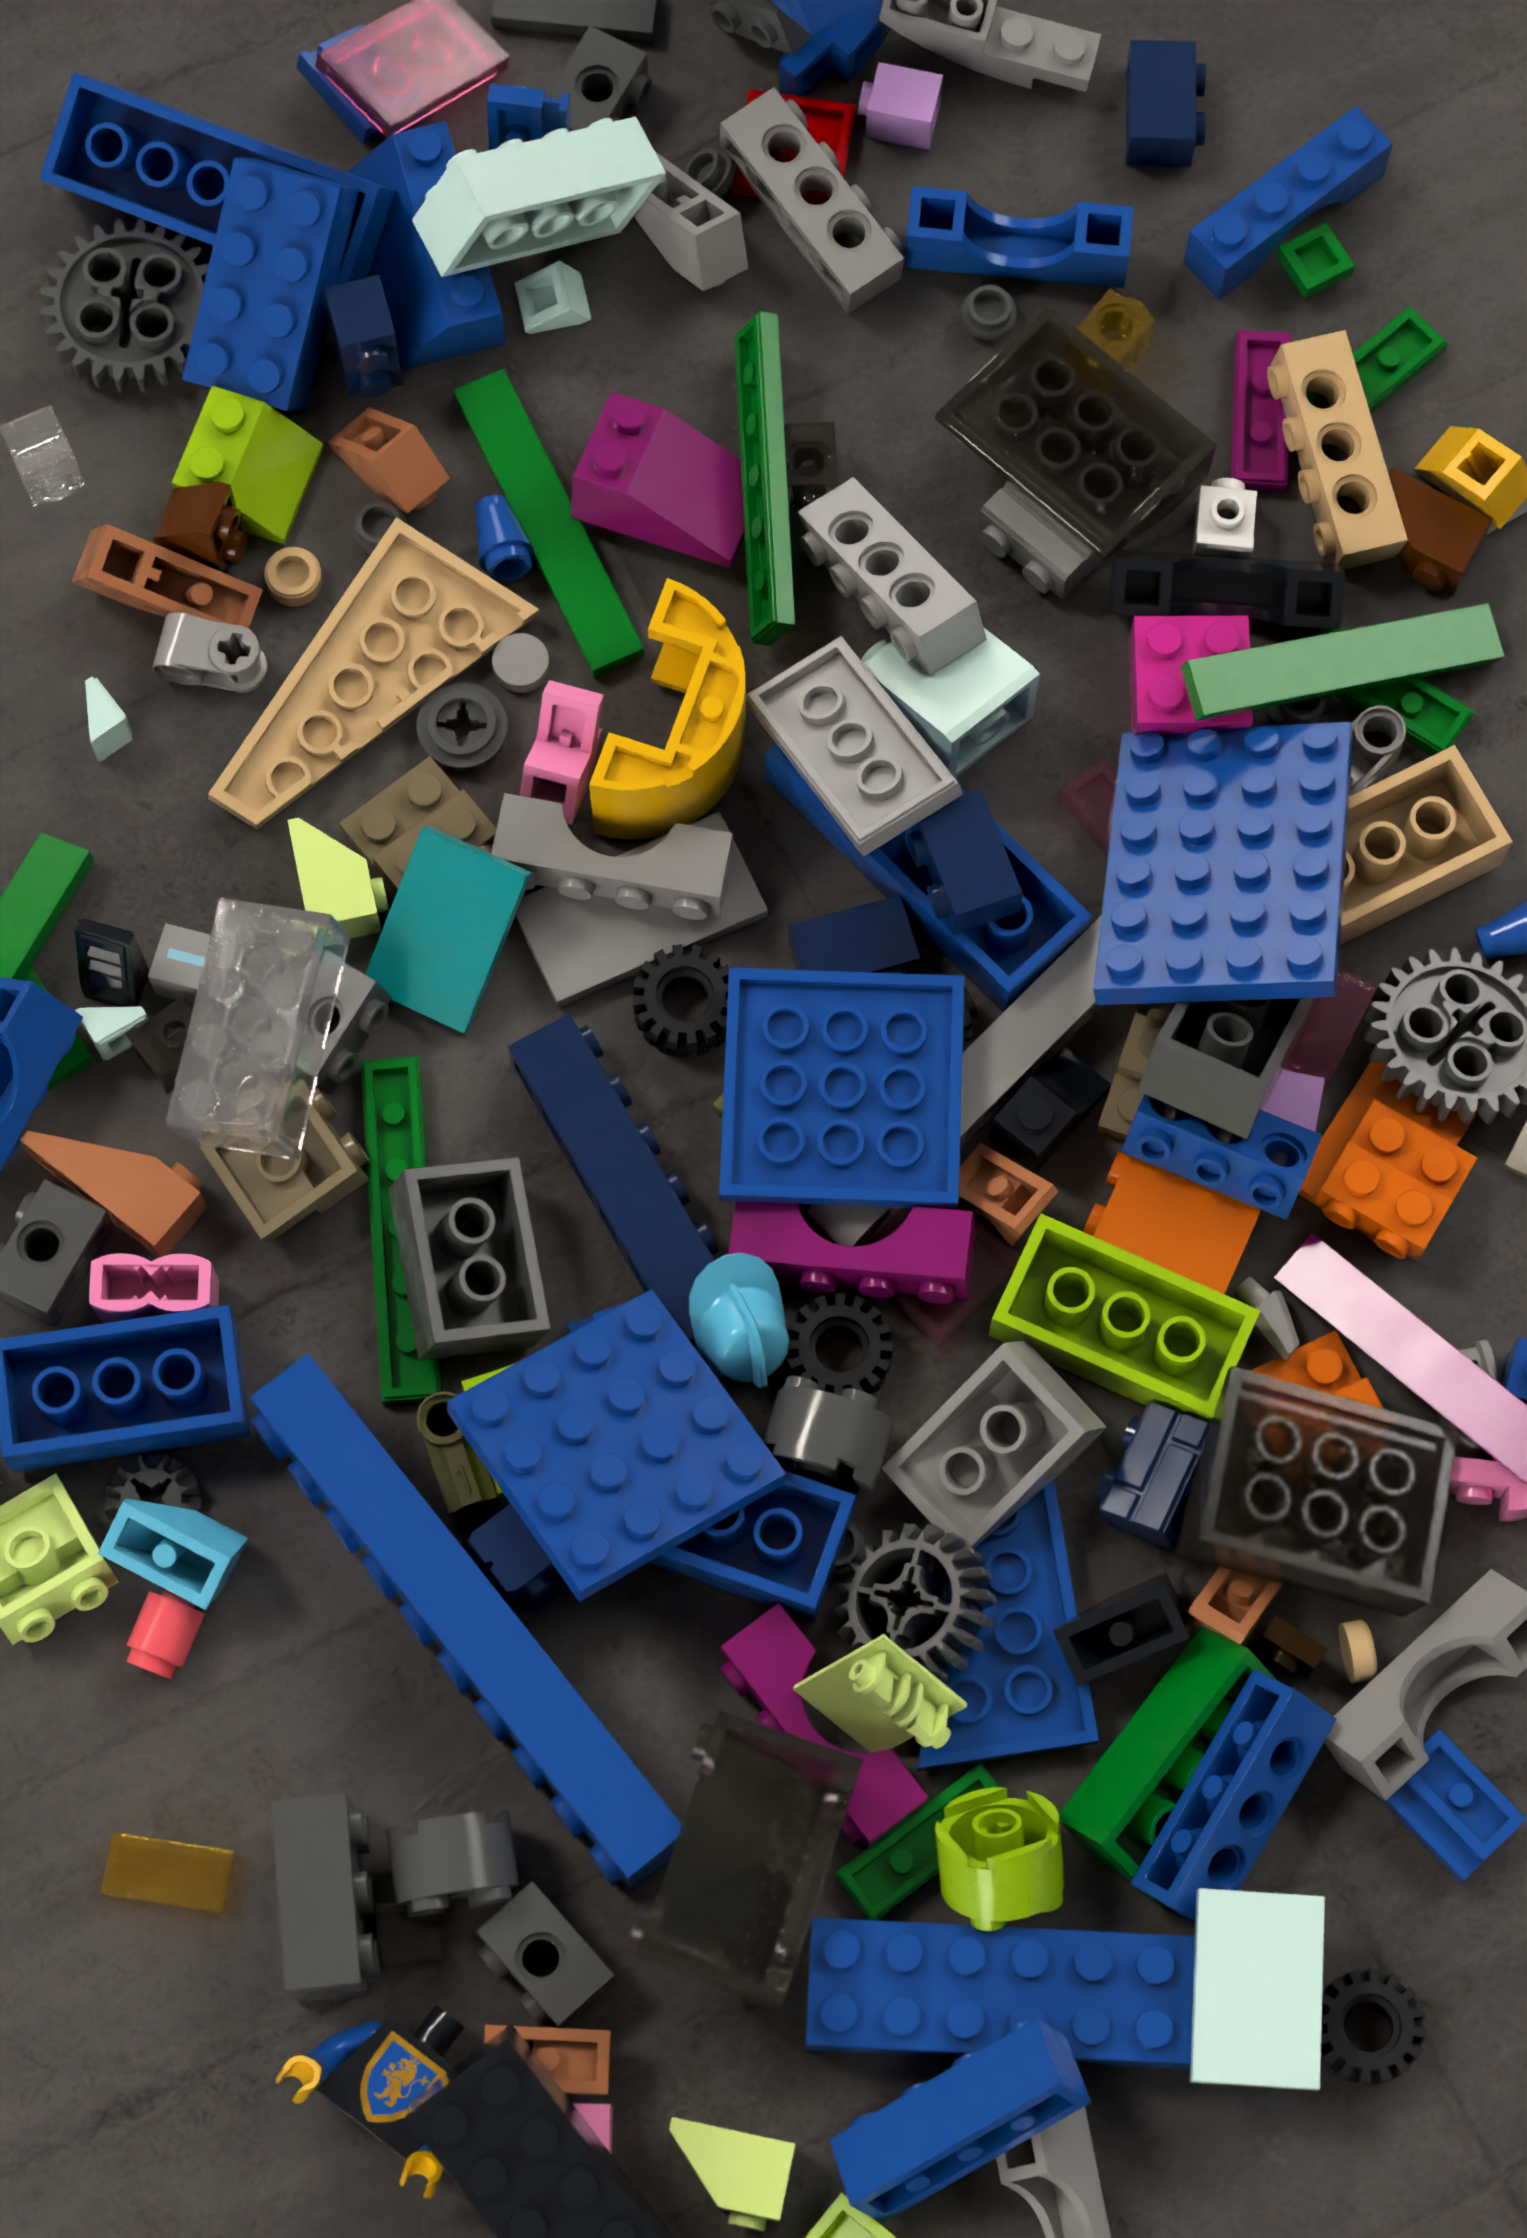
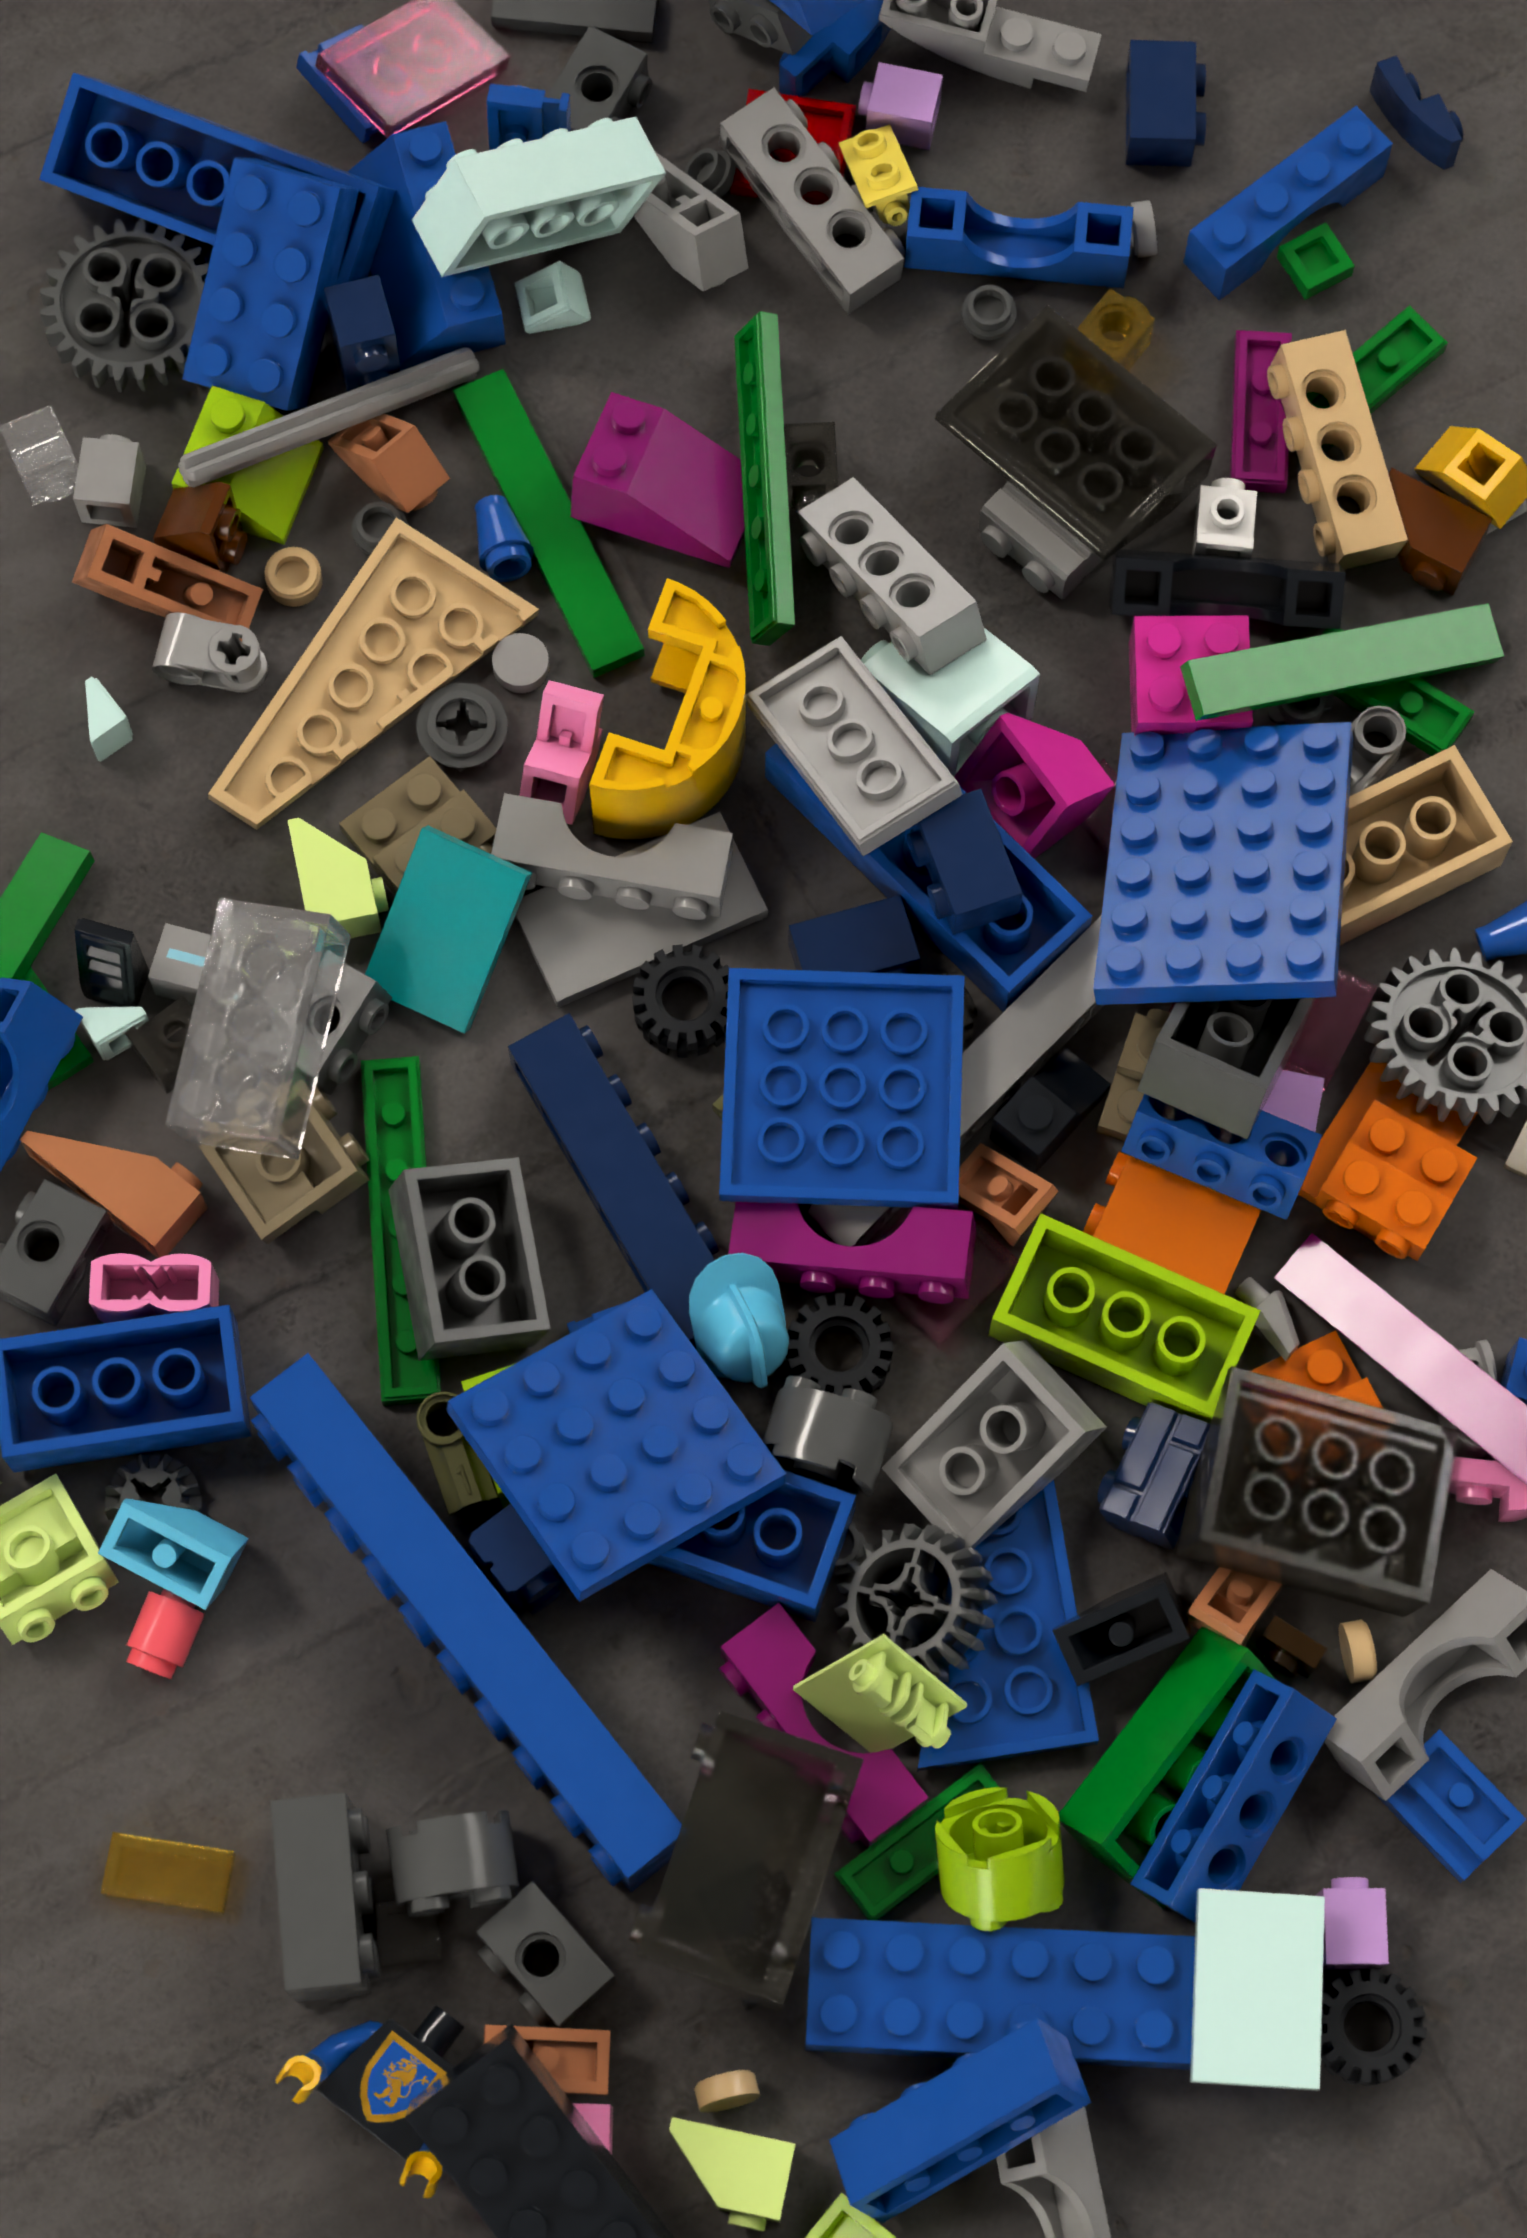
none -> light grey brick [73,434,146,528]
none -> light grey axle [178,347,480,487]
none -> tan tile [694,2070,760,2112]
none -> light yellow hinge [838,124,918,226]
none -> dark pink slope [954,713,1115,859]
none -> light grey tile [1129,200,1157,258]
none -> lavender brick [1315,1877,1389,1970]
none -> dark blue slope [1369,55,1464,170]

